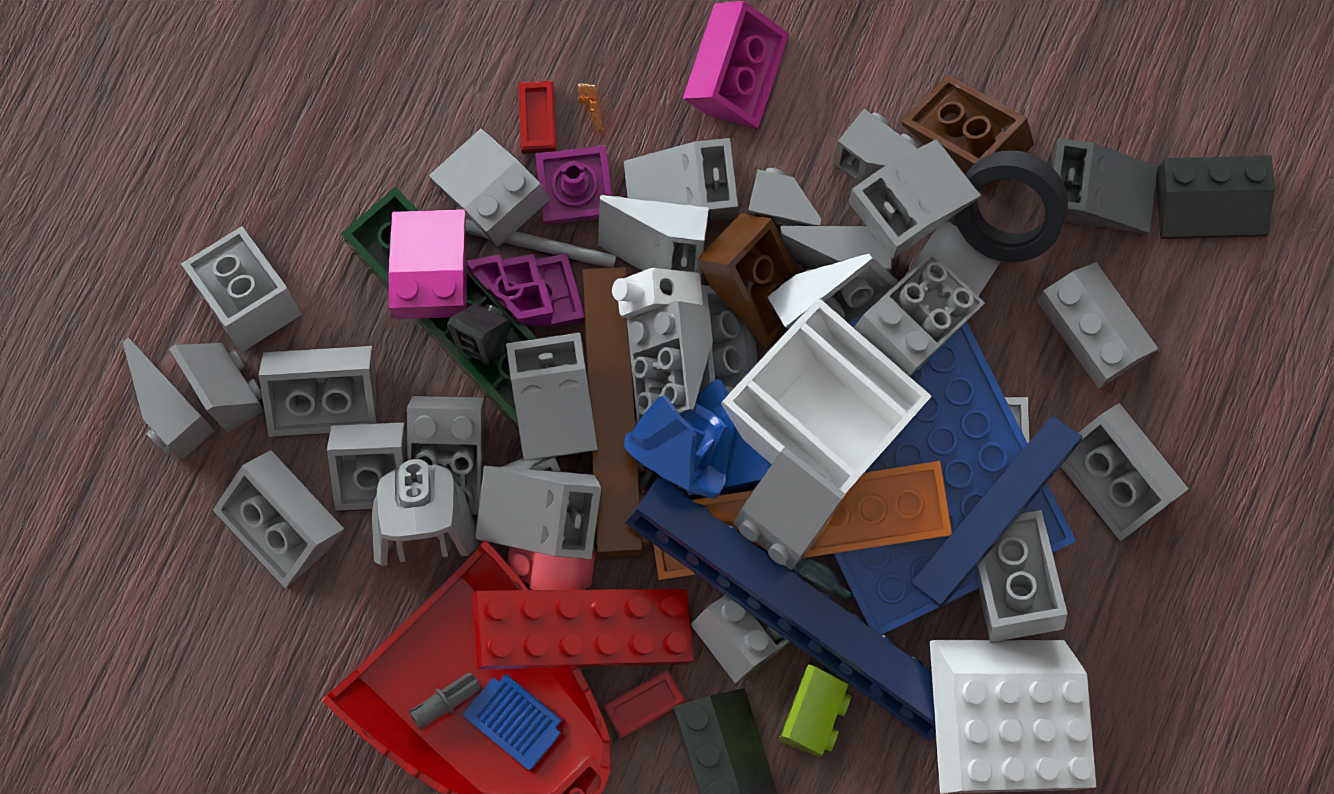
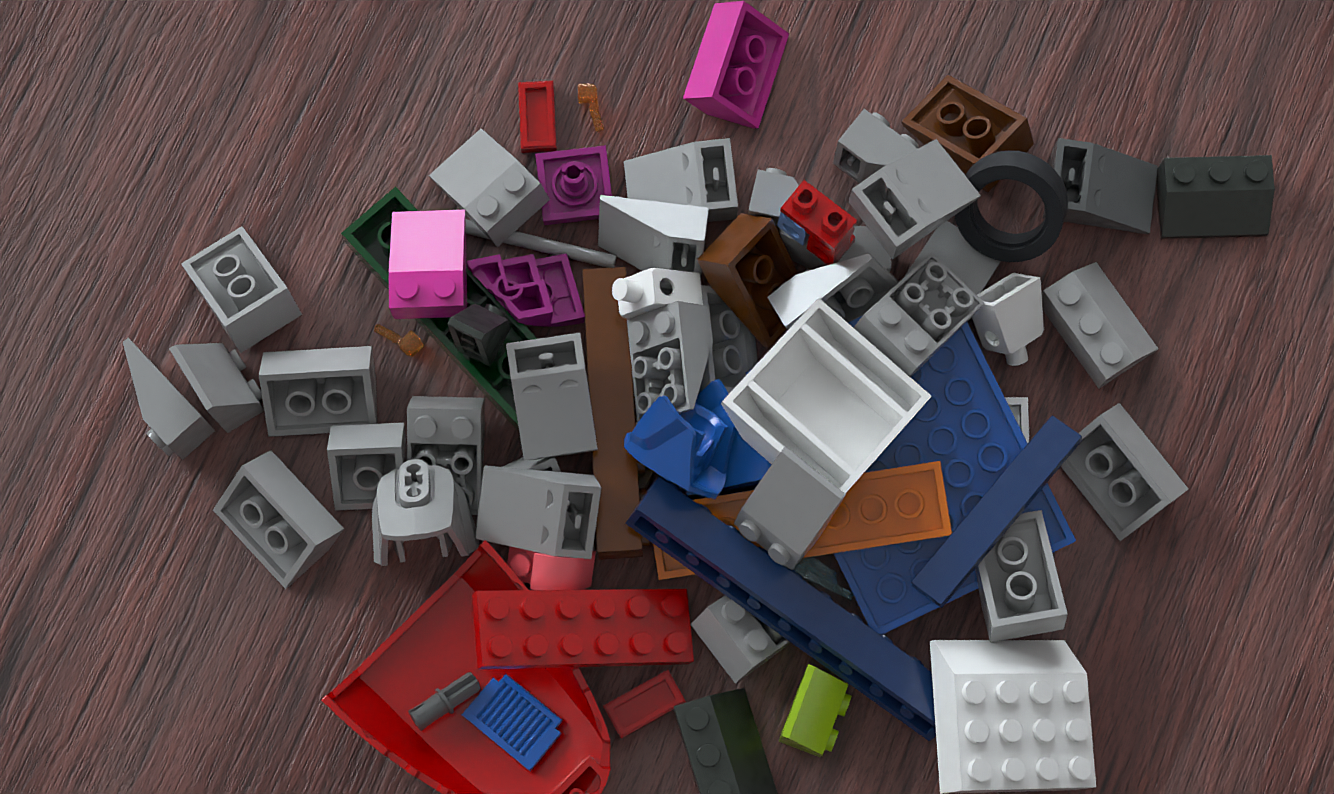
none -> clear orange hand [374,324,424,356]
none -> red hips [777,180,857,265]
none -> white torso [972,273,1044,366]

